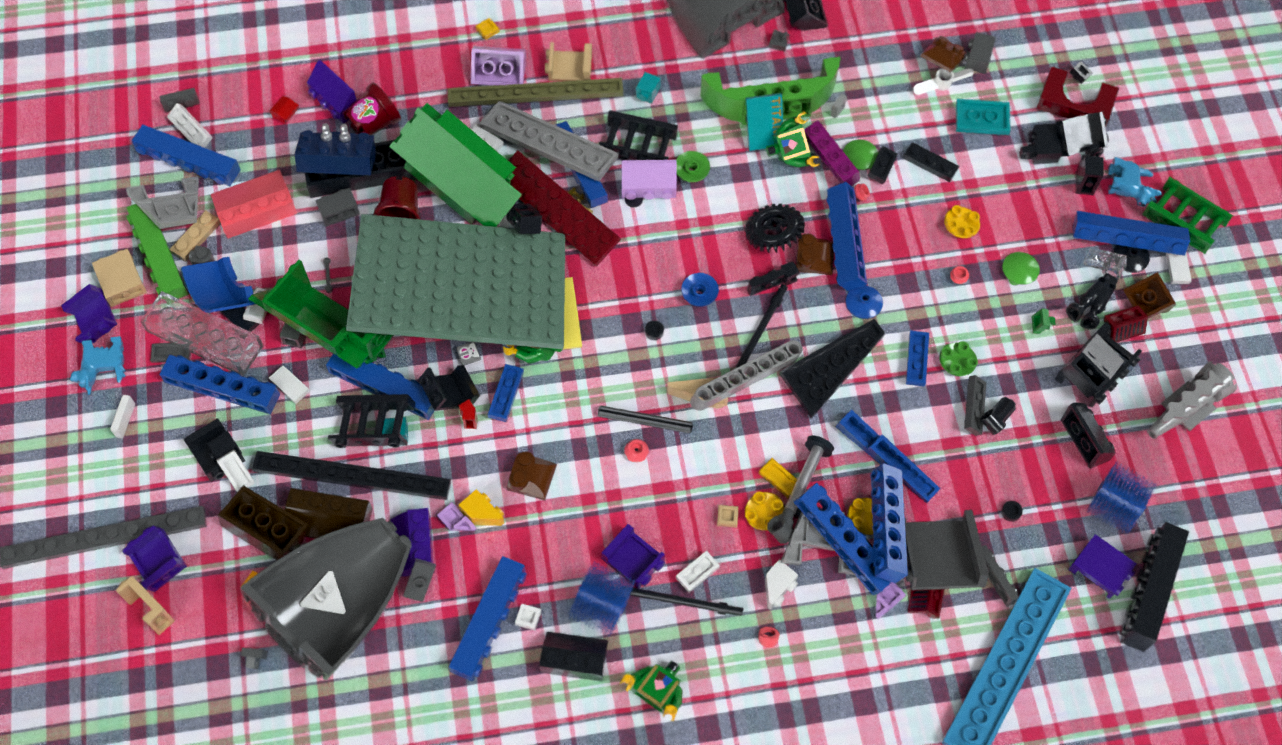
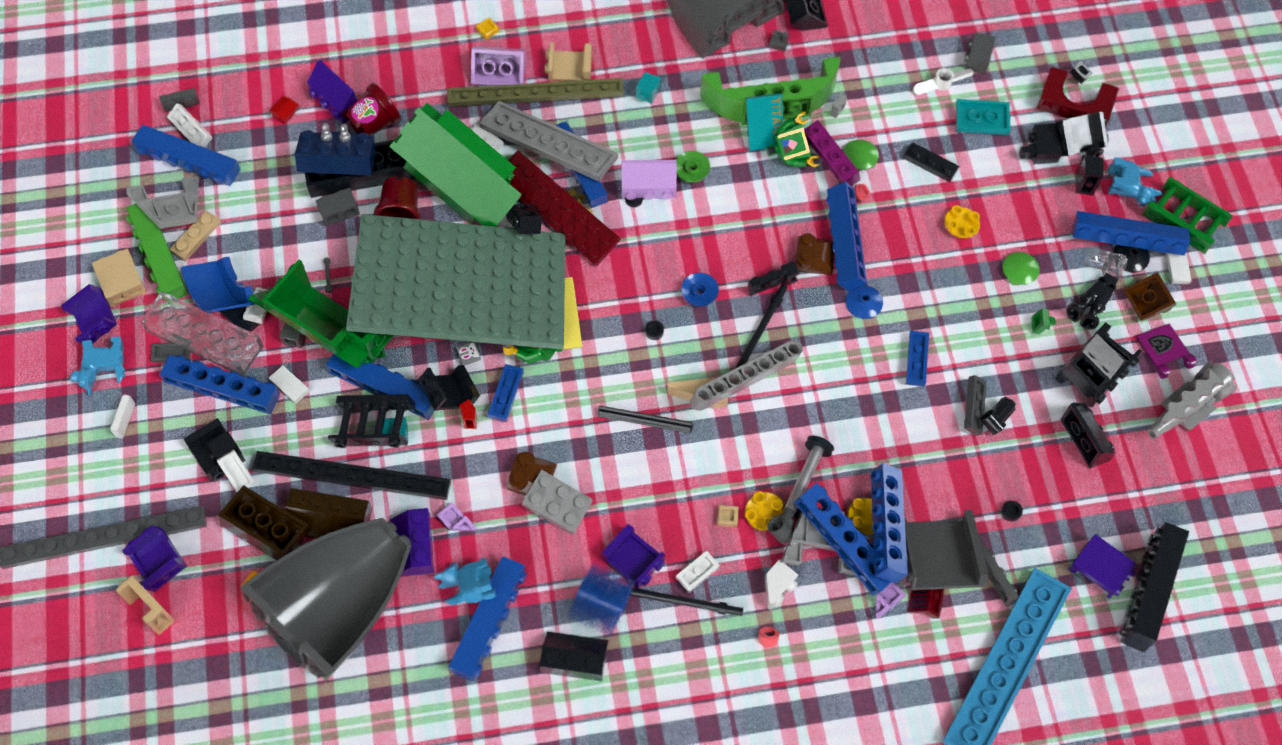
dark grey plate [189,246,215,265] -> none
coral slope [211,170,297,239] -> none
dark grey tile [241,648,268,669] -> none
white piece [300,571,346,614] -> none
dark grey plate [403,558,436,602] -> none
yellow slope [458,489,504,526] -> none
white plate [515,603,541,630] -> none
black fence [599,110,678,161] -> none
green torso [619,661,683,721] -> none
coral plate [624,439,649,462] -> none
black gear [745,203,805,253] -> none
yellow tile [759,458,798,498] -> none
black wing [780,319,885,419] -> none
blue slope [835,409,941,503] -> none
black plate [867,145,898,184] -> none
reddish brown slope [920,36,965,73] -> none
bright green dish [939,341,978,376] -> none
coral plate [950,266,969,284] -> none
blue piece [1087,461,1157,535] -> none
dark red panel [1104,305,1148,342] -> none
none -> dark azure animal [434,558,496,606]
none -> light grey plate [521,470,593,535]
none -> magenta flag [1136,323,1197,379]

